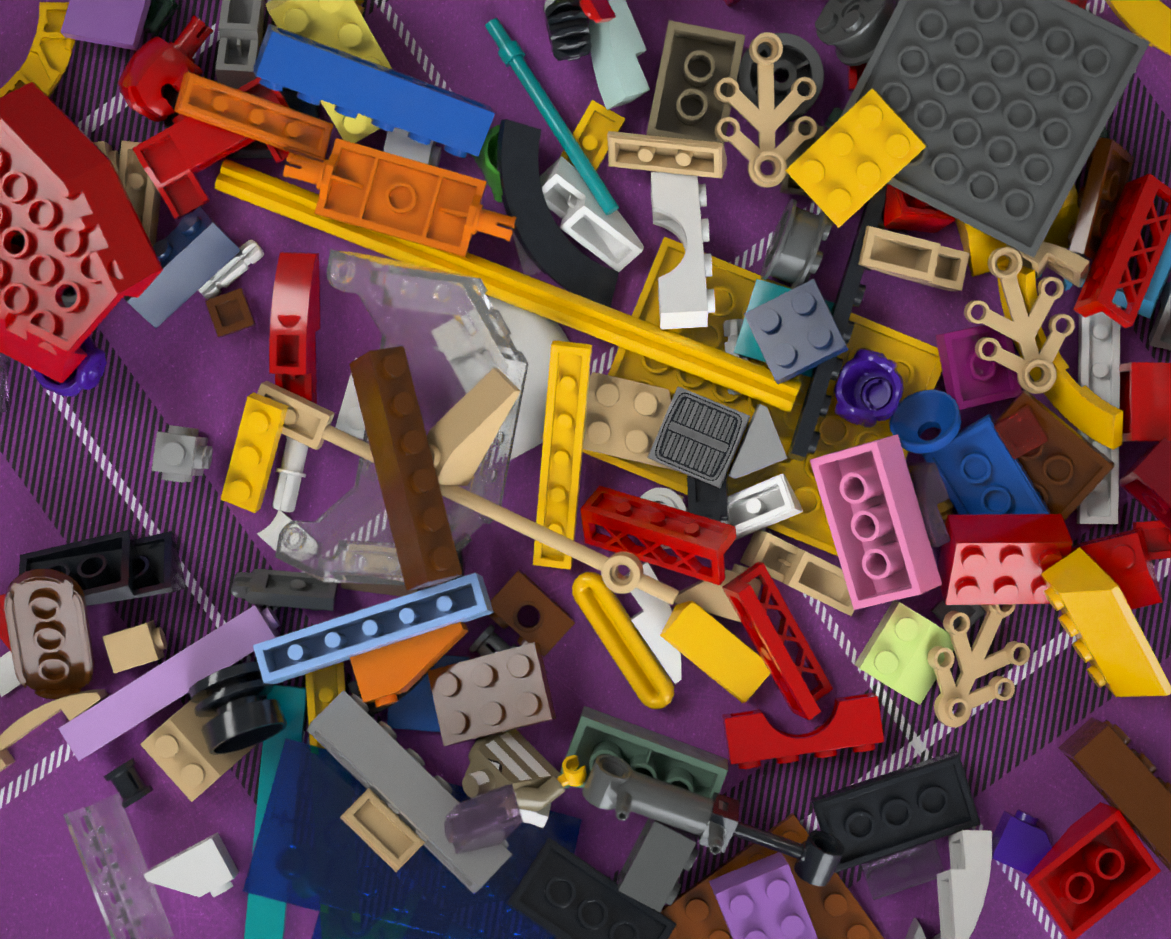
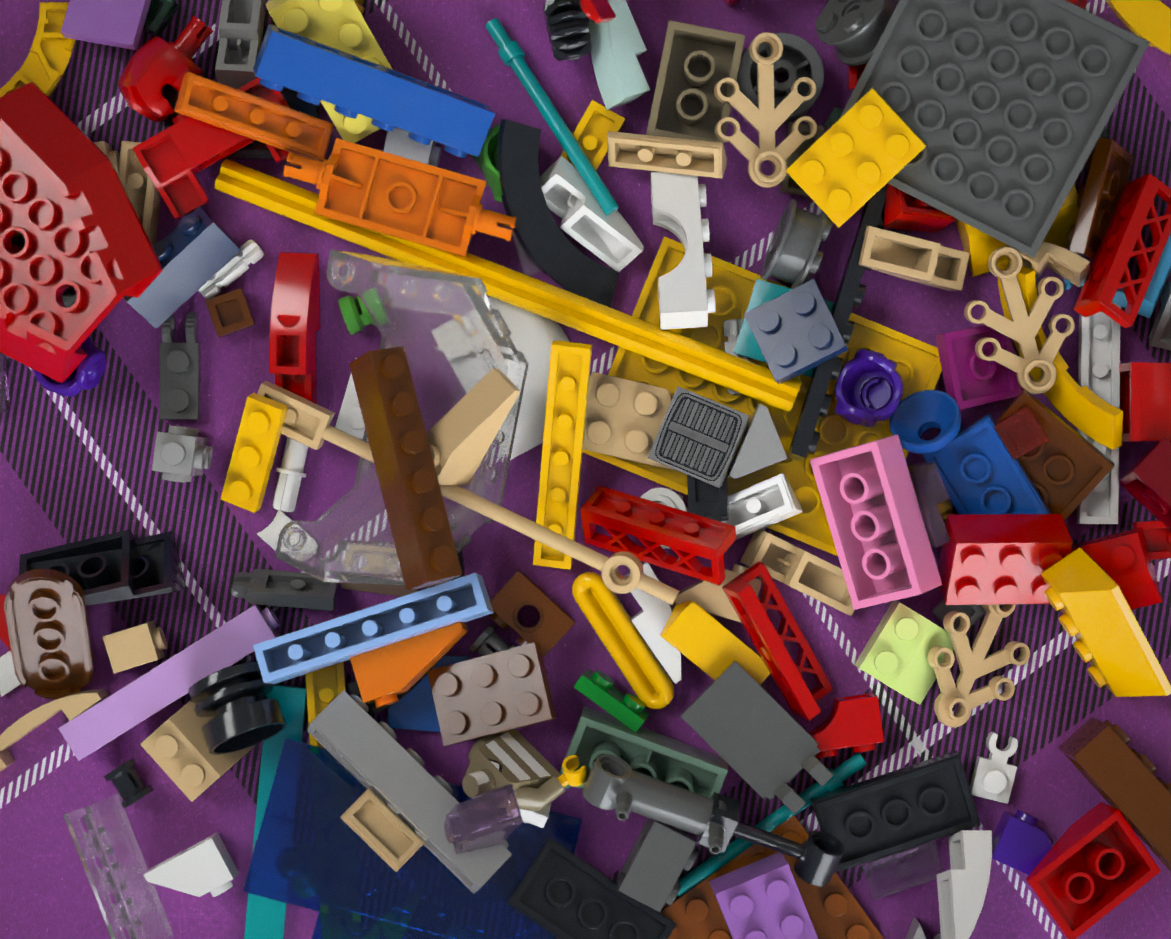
none -> dark grey hinge [159,312,201,420]
none -> bright green wheel [338,286,387,335]
none -> green plate [574,668,650,733]
none -> teal bar [677,752,867,897]
none -> dark grey tile [680,660,833,814]
none -> white plate [970,732,1018,804]

